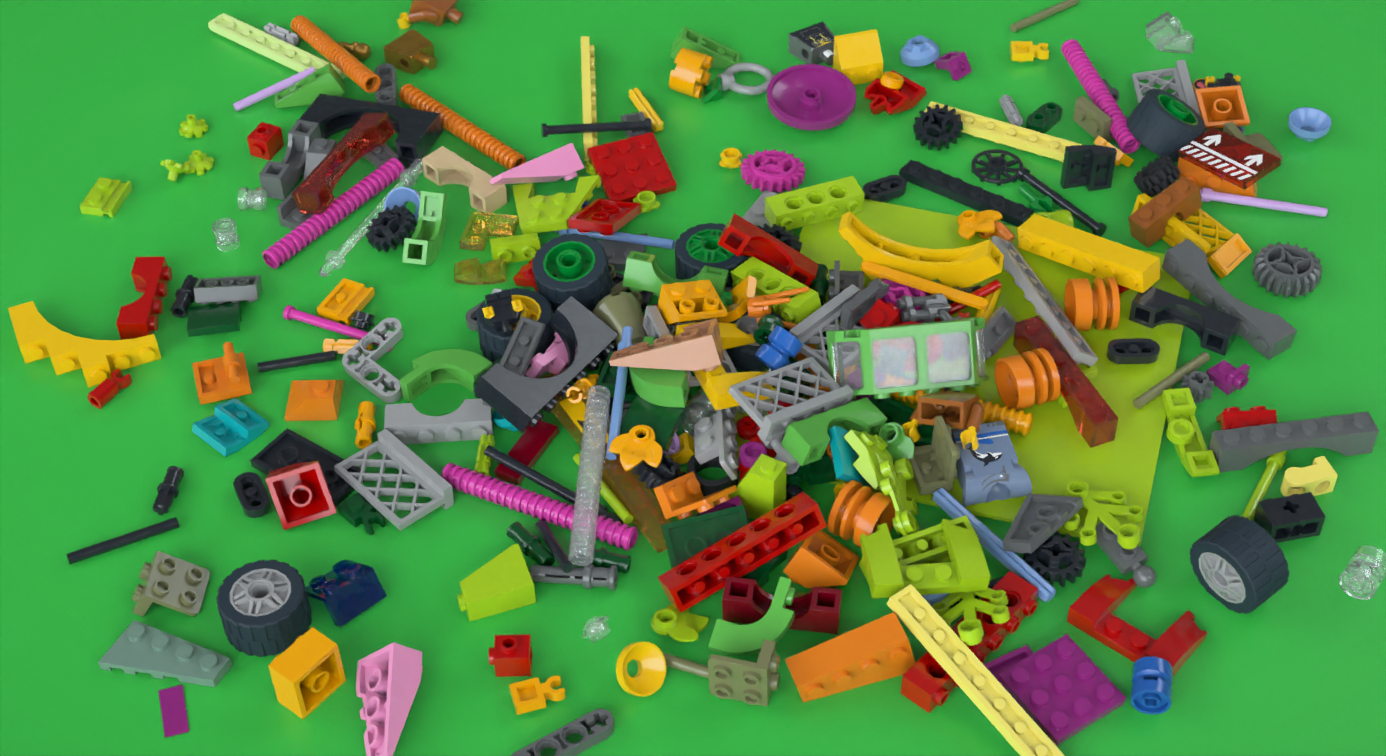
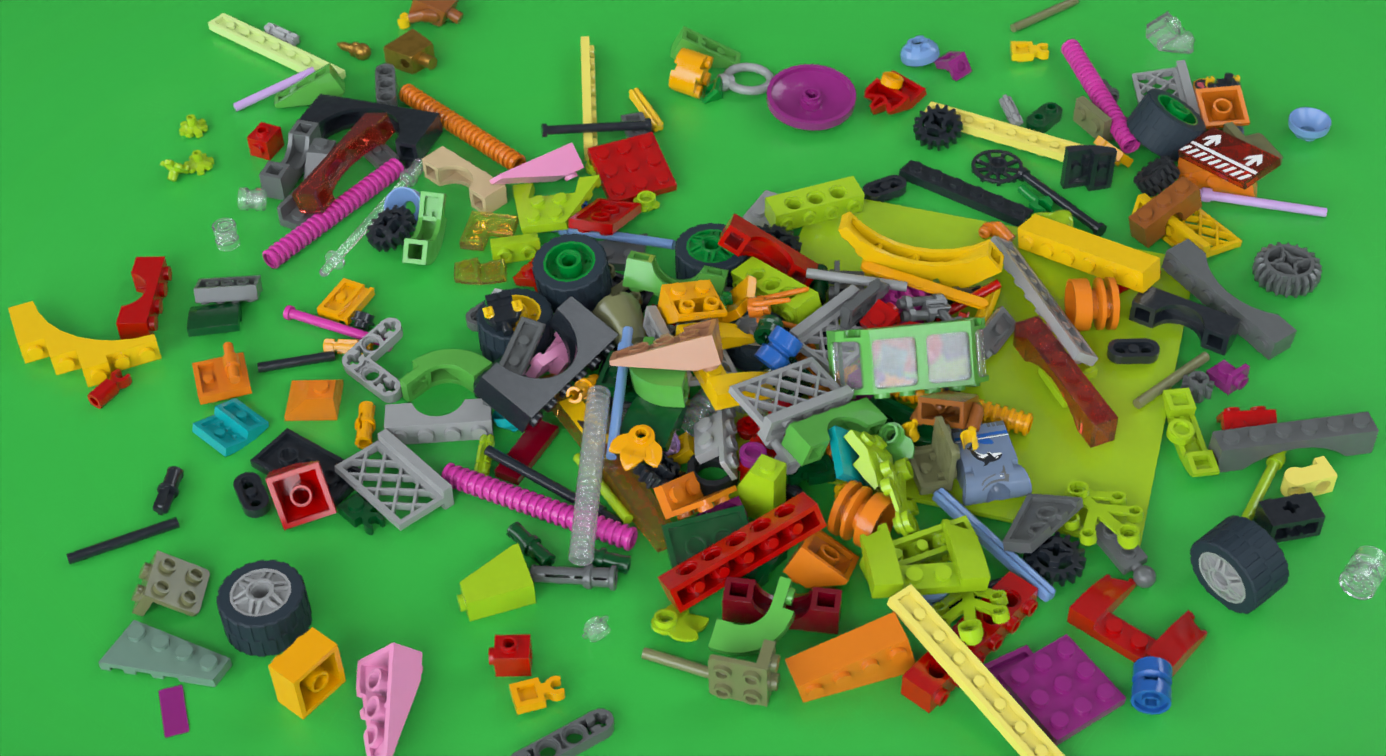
lime plate [80,177,132,218] -> none
black axle [170,275,199,318] -> none
orange piece [291,15,381,93] -> none
clear blue bracket [306,560,387,627] -> none
black bar [535,520,573,573] -> none
yellow piece [616,641,666,697] -> none
yellow plate [719,148,743,168] -> none
dark pink gear [741,149,805,193] -> none
torso [788,21,834,66] -> none
yellow slope [833,29,883,85] -> none
light orange plate [957,210,1003,240] -> none
orange wheel [994,347,1061,411] -> none
light orange tile [1207,233,1253,279] -> none
none -> light grey bar [806,268,908,292]

